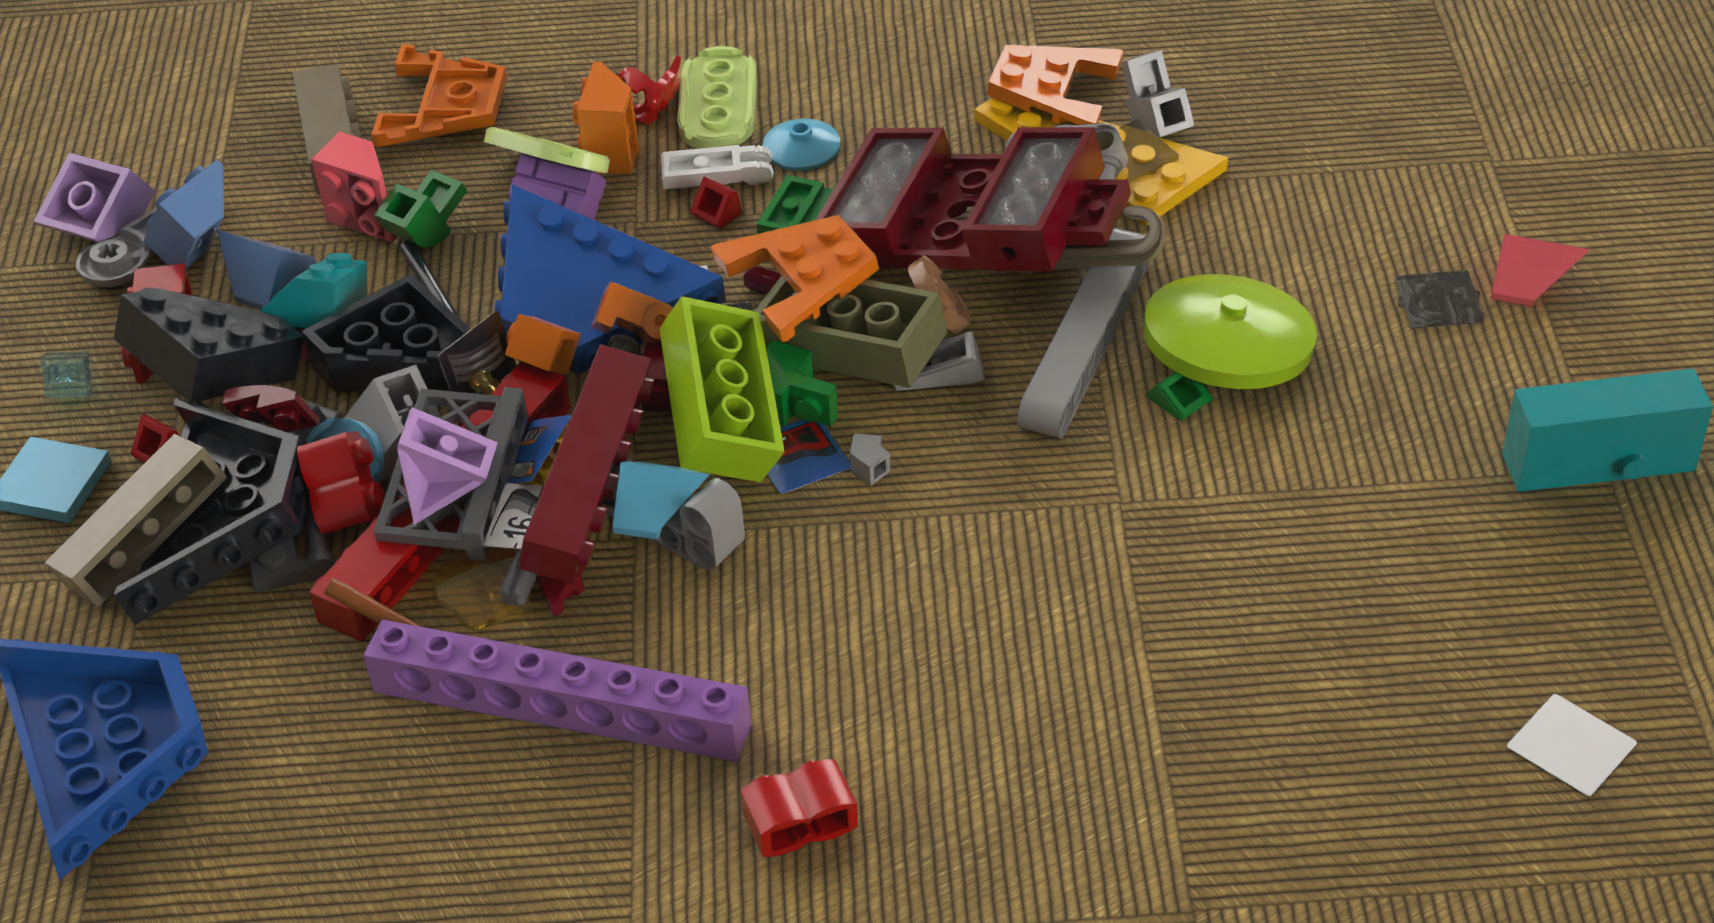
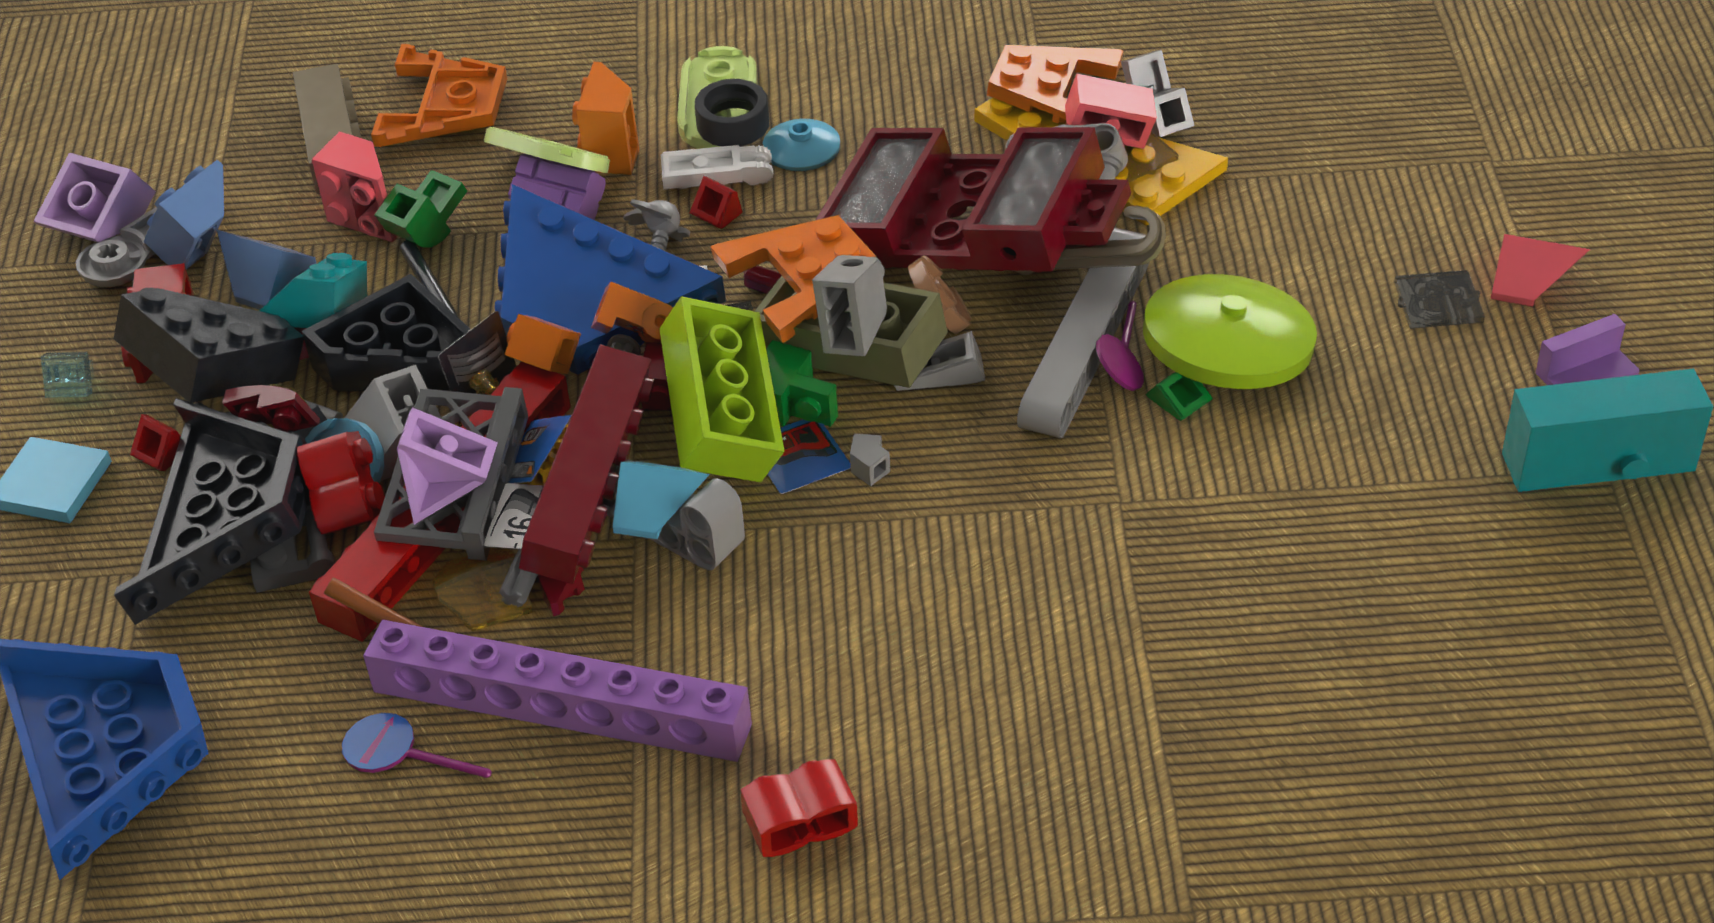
dark tan brick [45,434,227,608] -> none
red hair [617,55,681,125] -> none
green plate [756,175,836,234] -> none
white sticker [1507,694,1637,796] -> none
none -> piece [342,713,492,778]
none -> light grey piece [623,199,691,251]
none -> black tyre [695,79,769,147]
none -> light grey torso [812,255,887,356]
none -> coral brick [1065,74,1157,149]
none -> magenta piece [1096,301,1144,391]
none -> medium lavender panel [1536,314,1639,385]

